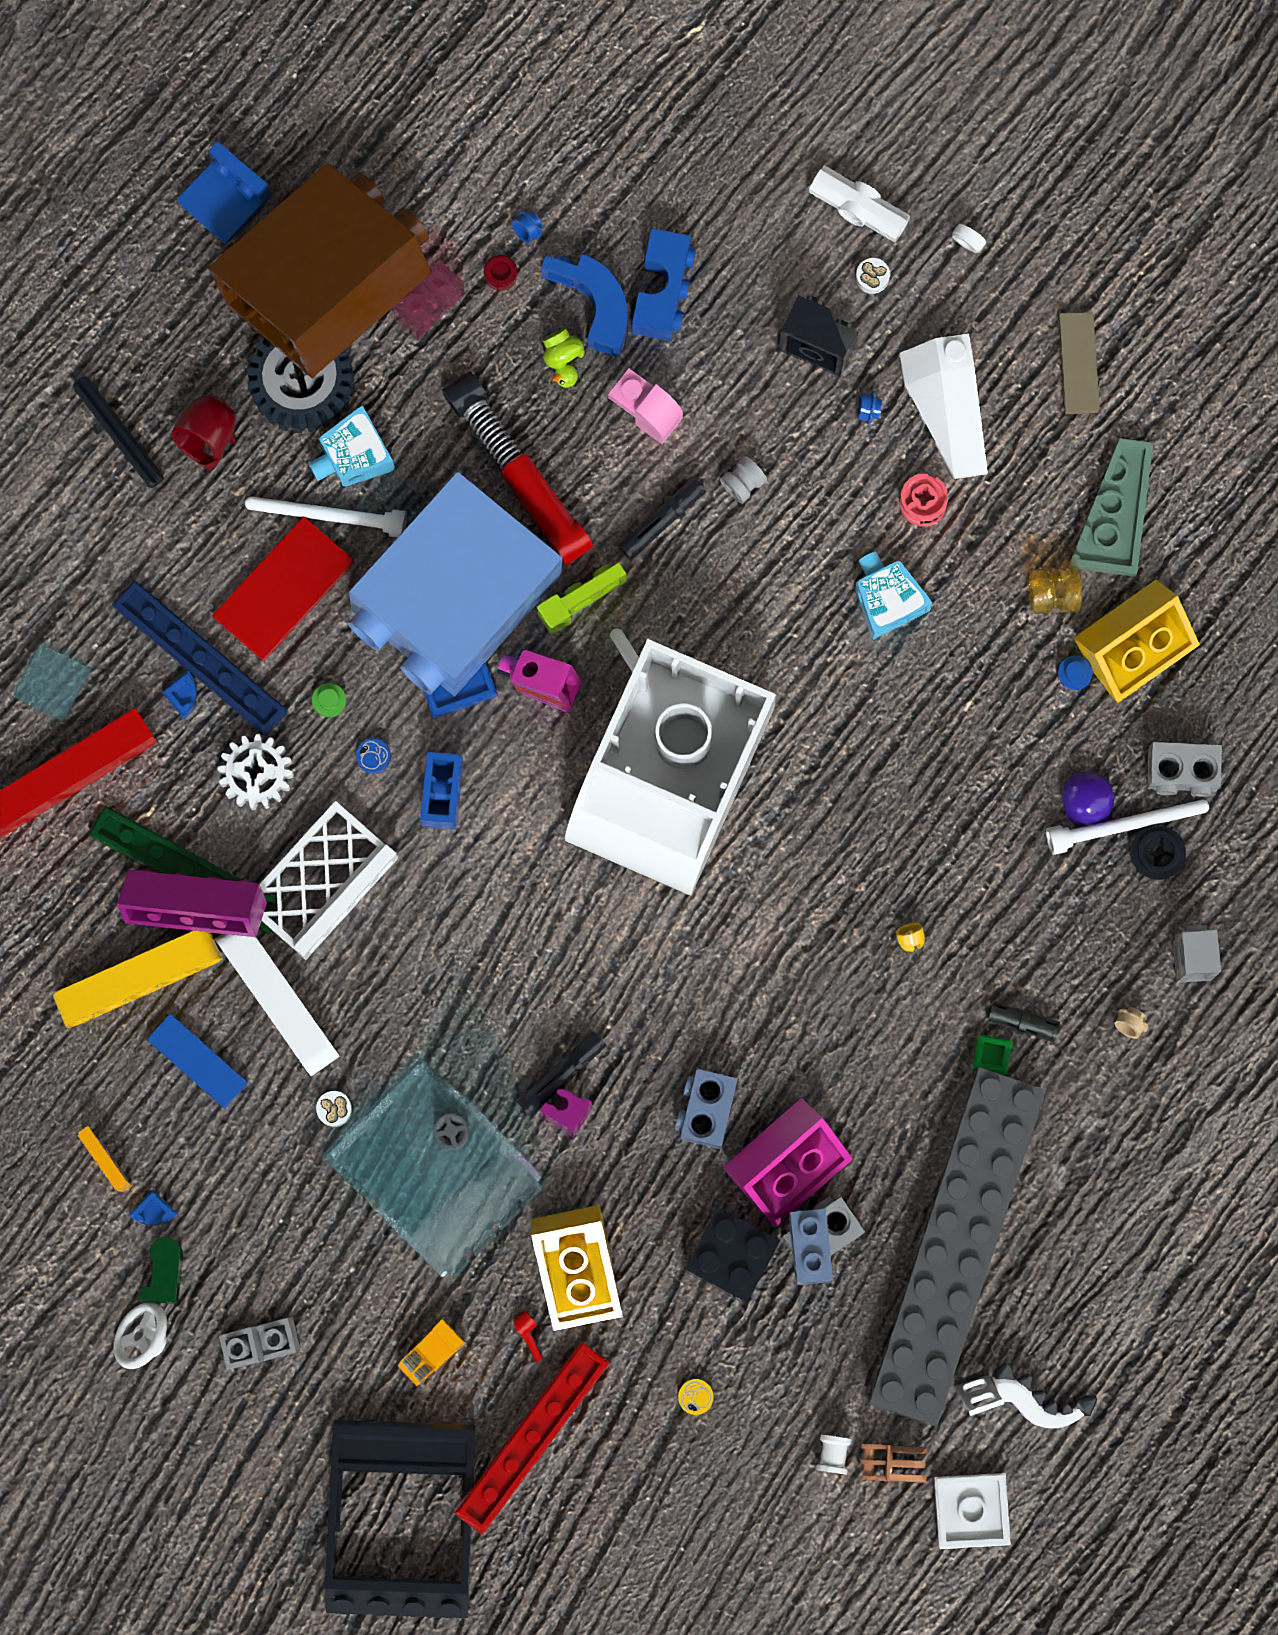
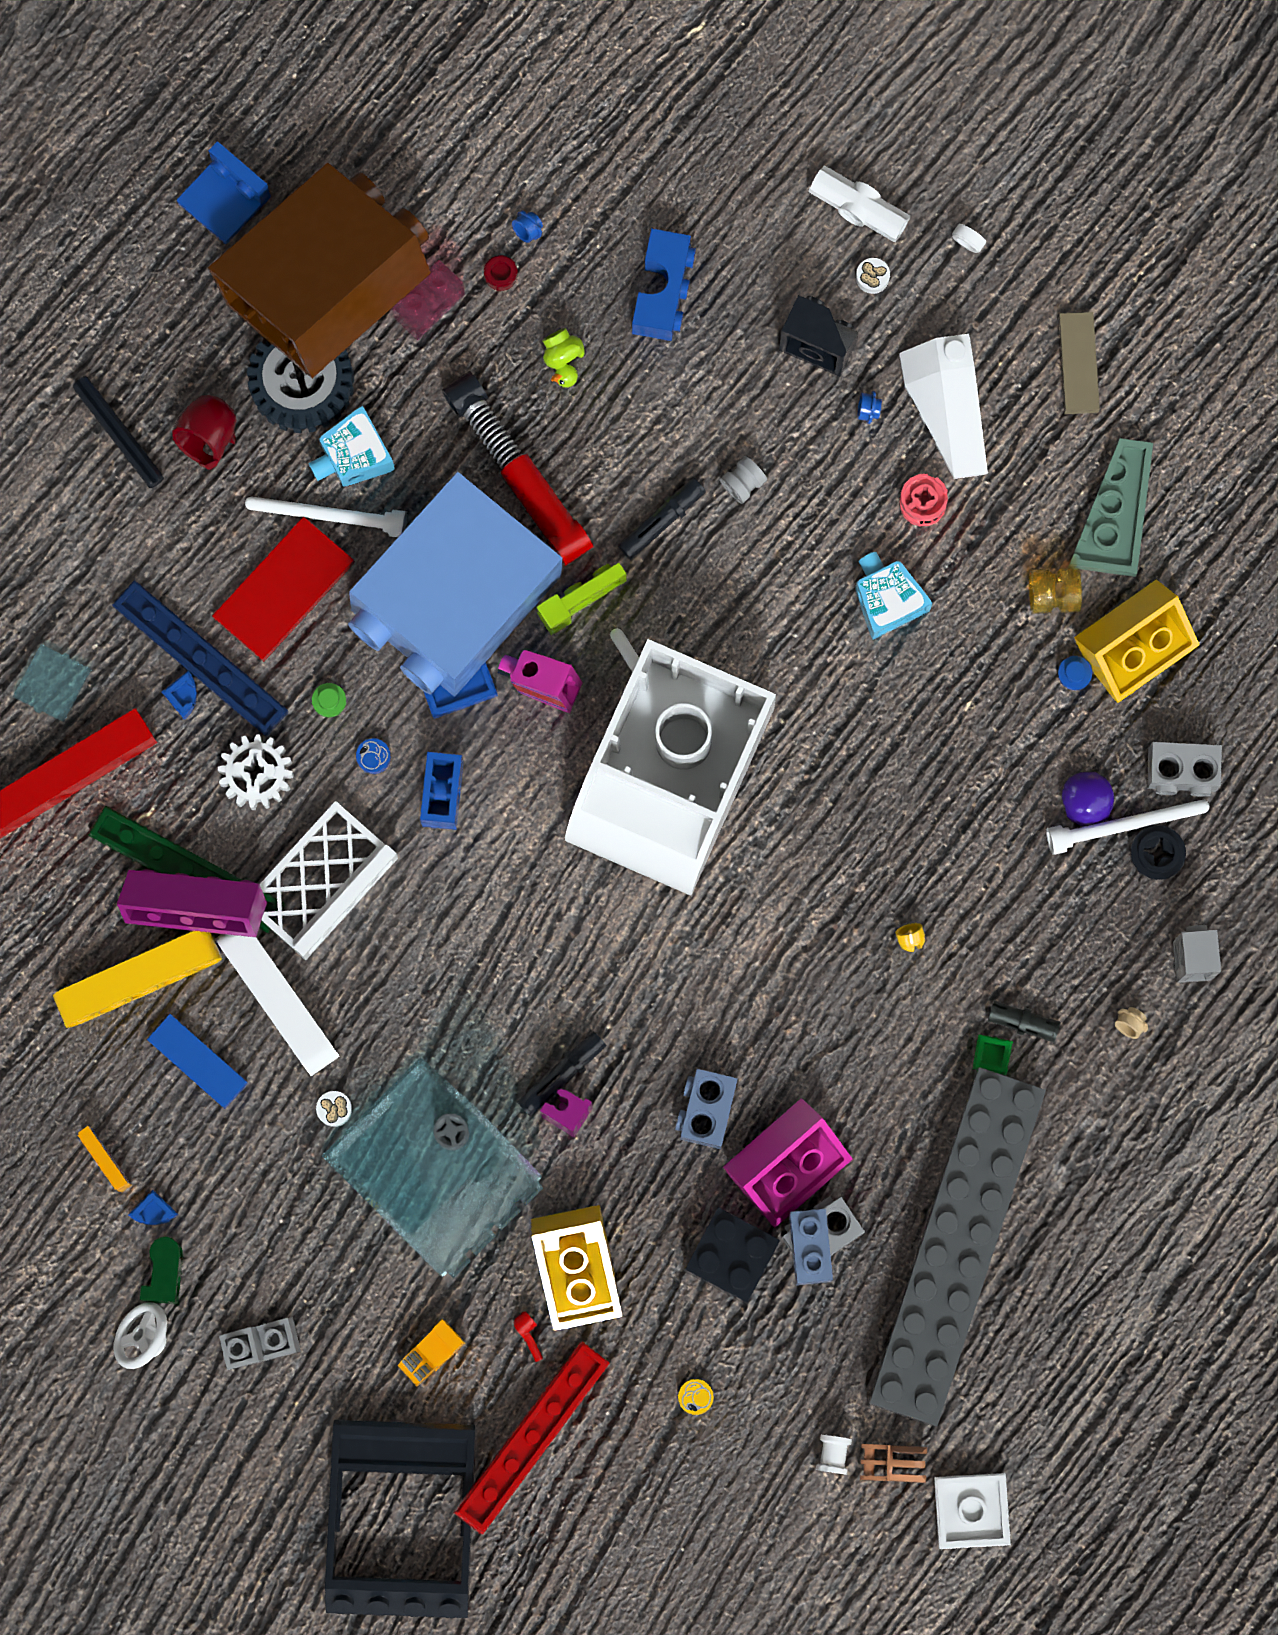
blue arch [541,254,628,358] -> none
bright pink brick [608,368,683,445] -> none
white piece [955,1363,1097,1428] -> none

